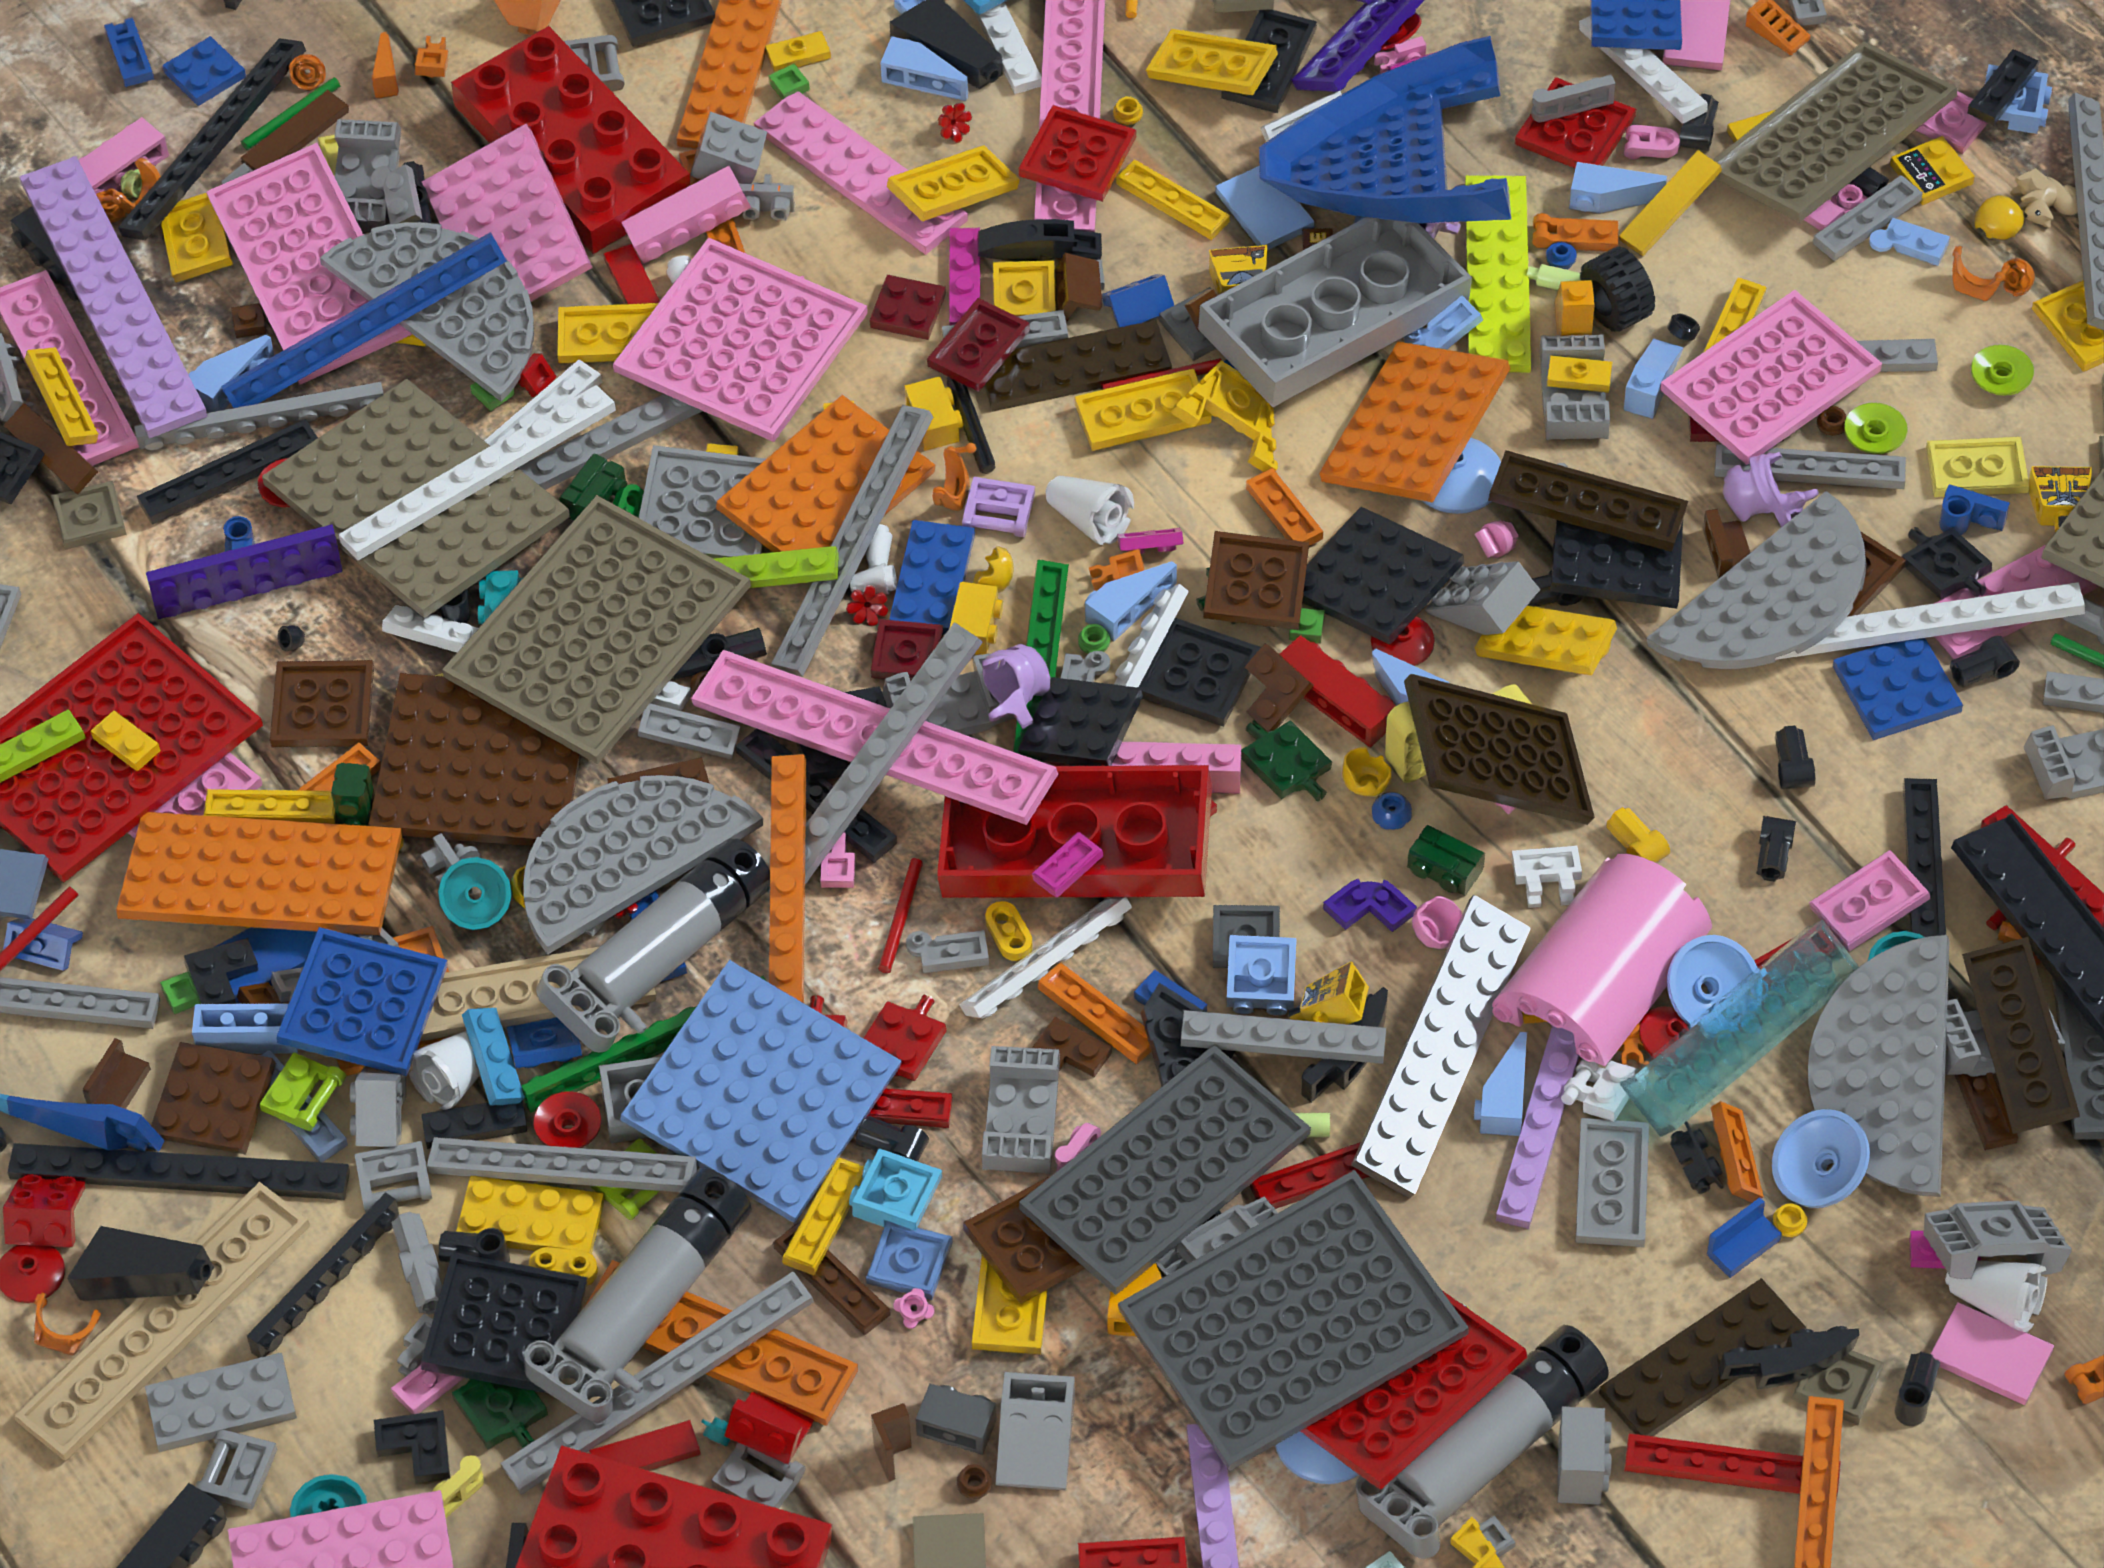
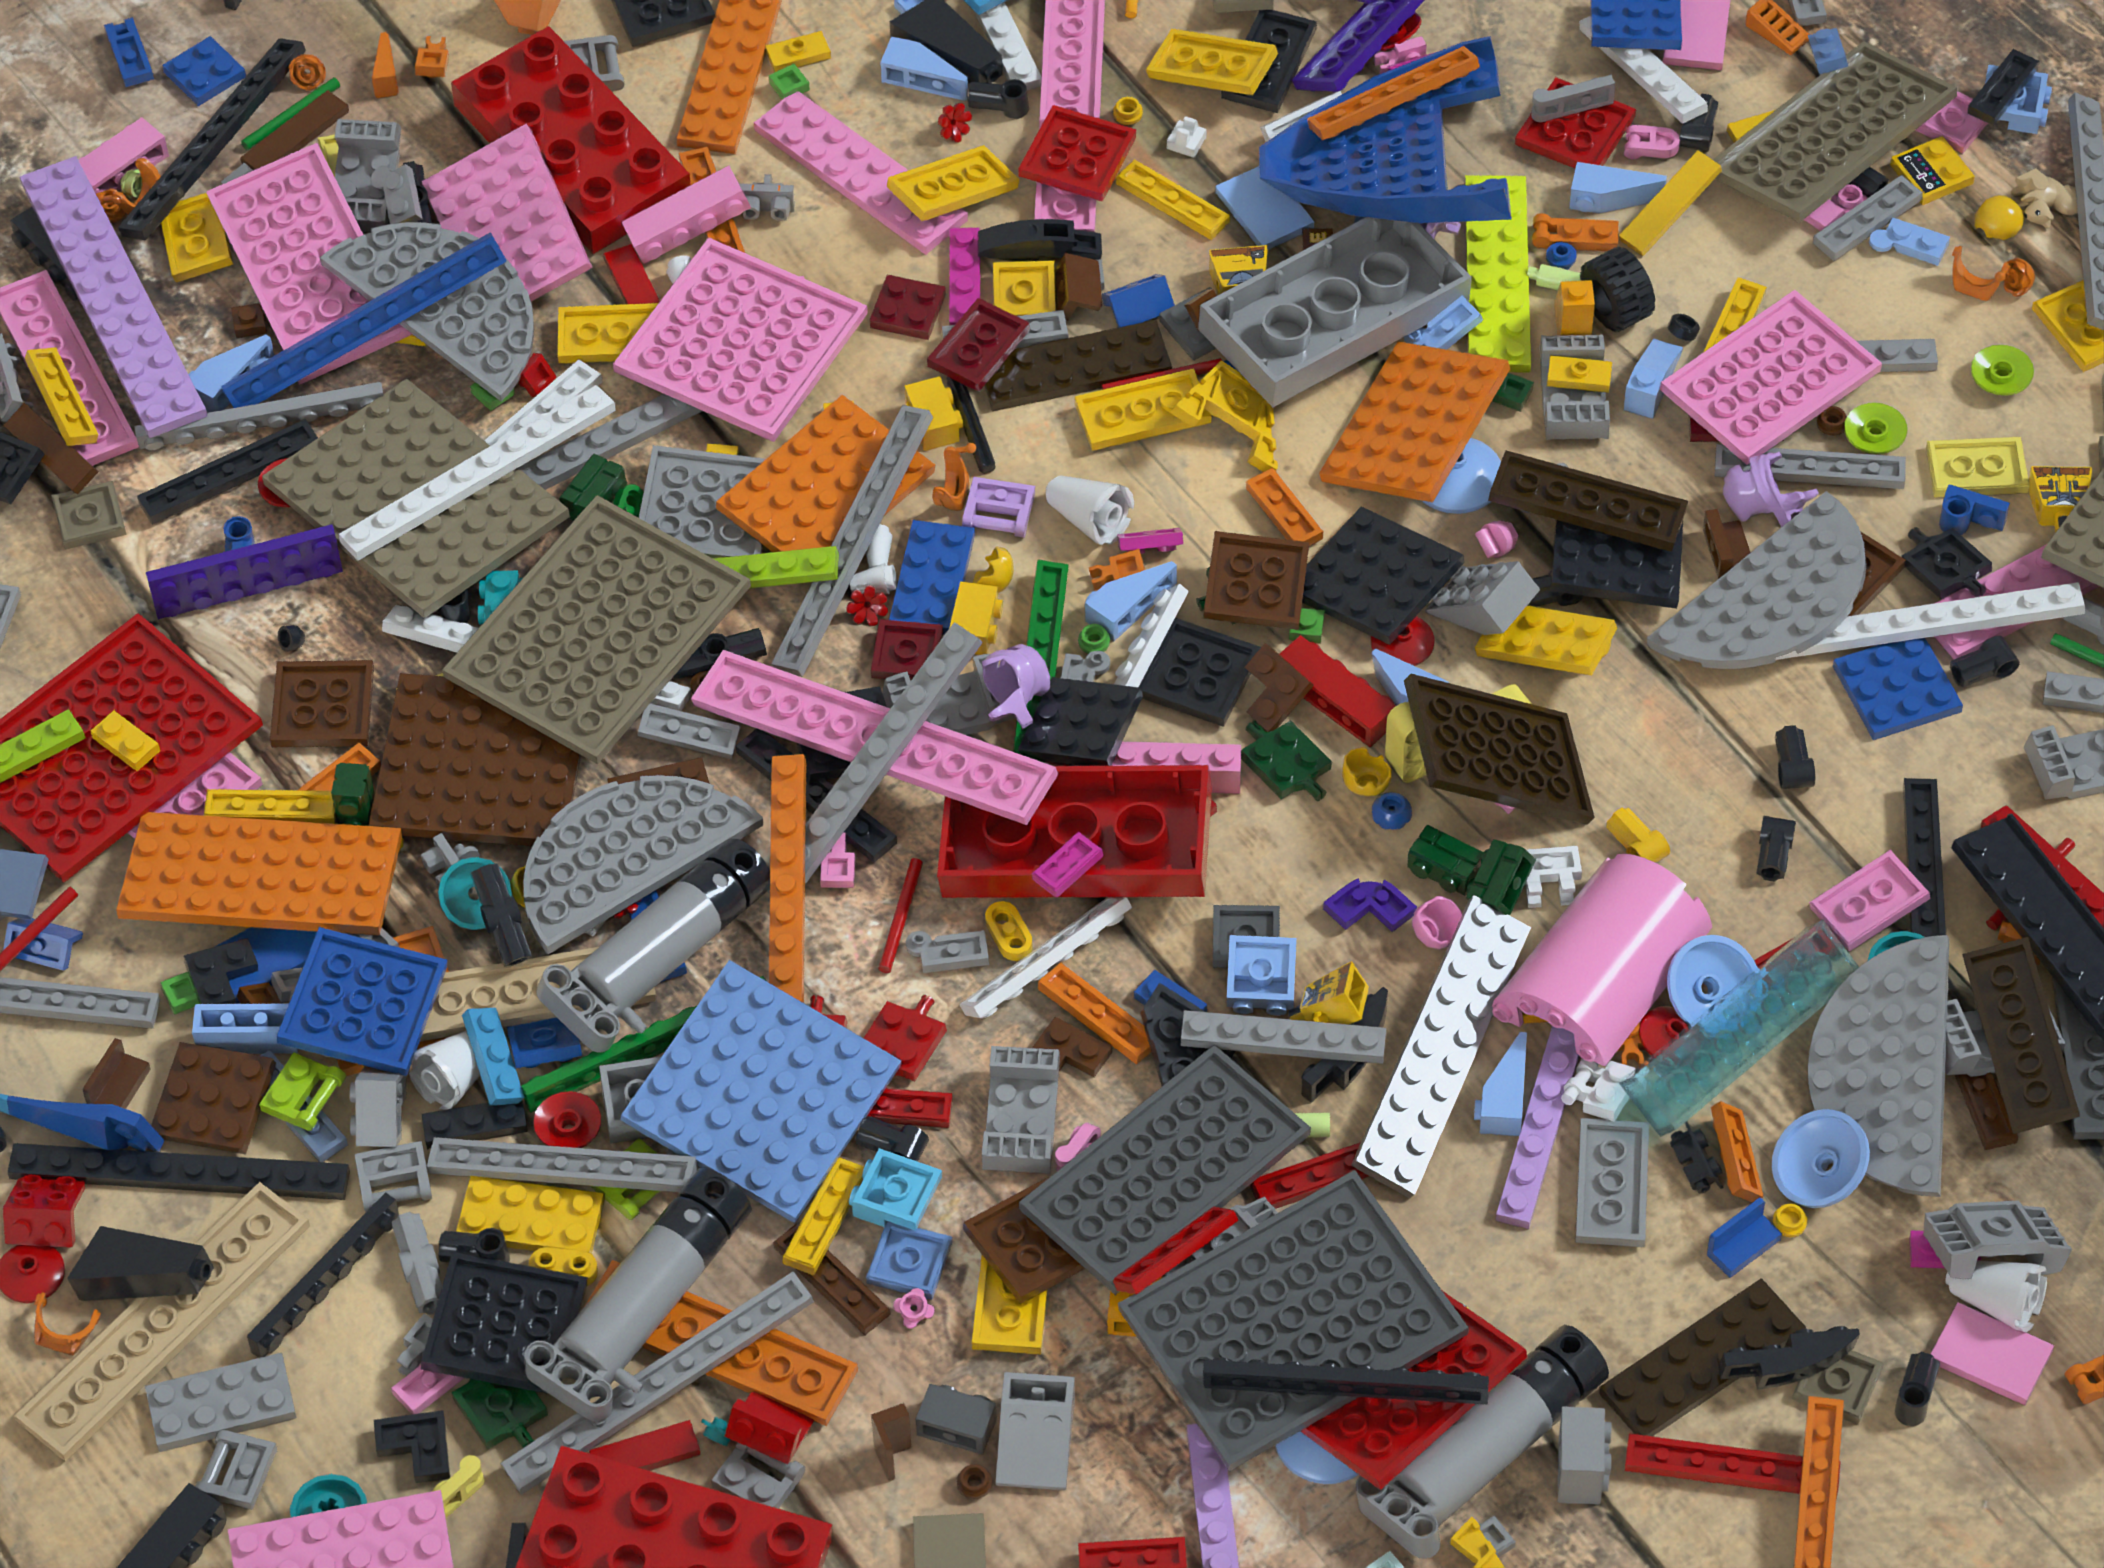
light grey brick [690,112,767,184] -> none
none -> black piece [470,863,532,967]
none -> black piece [968,79,1029,119]
none -> red tile [1112,1206,1239,1295]
none -> white tile [1167,116,1206,158]
none -> black plate [1203,1357,1489,1405]
none -> orange plate [1307,46,1480,140]
none -> dark green brick [1466,839,1536,915]
none -> dark green plate [1492,373,1534,412]
none -> medium blue plate [1808,28,1848,74]

